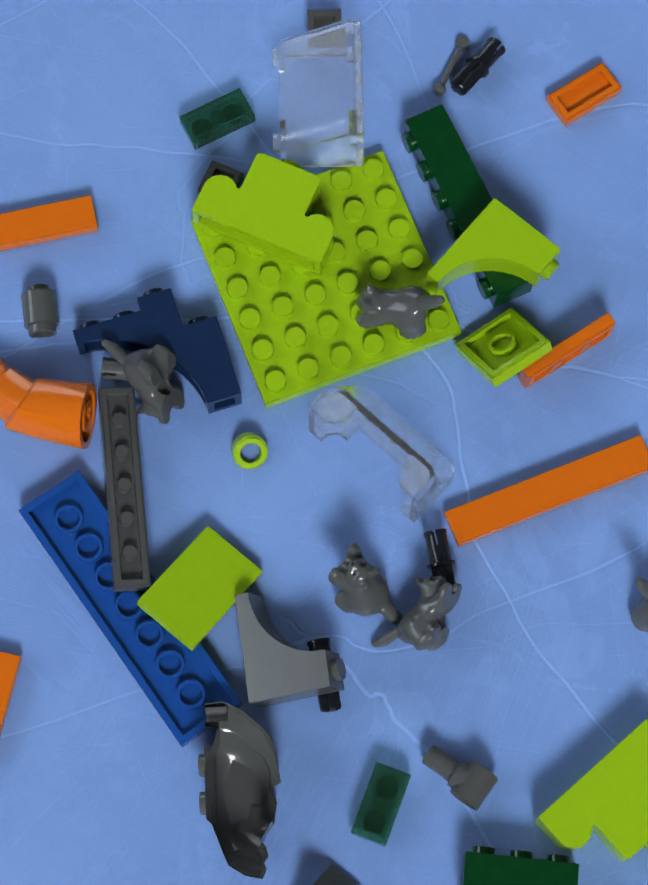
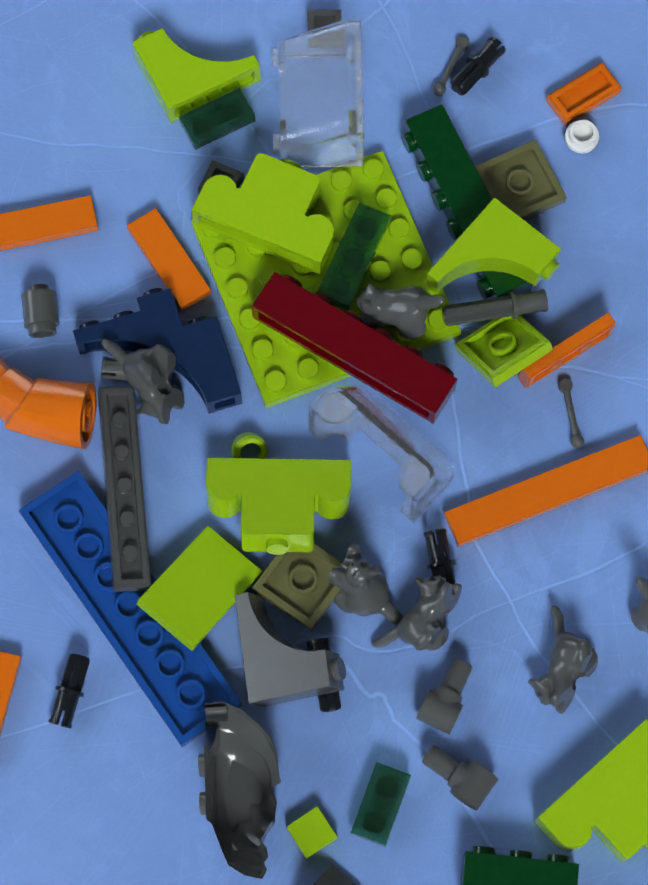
none -> black axle [48,654,90,729]
none -> orange tile [127,208,211,311]
none -> lime arch [132,28,261,123]
none -> lime brick [206,458,351,555]
none -> dark red brick [252,272,458,424]
none -> olive plate [252,544,342,632]
none -> lime tile [286,806,338,859]
none -> clear green plate [317,203,391,310]
none -> dark grey pin [416,658,473,735]
none -> dark grey axle [442,289,548,326]
none -> olive plate [475,140,567,221]
none -> dark grey animal [528,605,598,714]
none -> dark grey hinge [558,378,584,448]
none -> white plate [565,120,599,154]

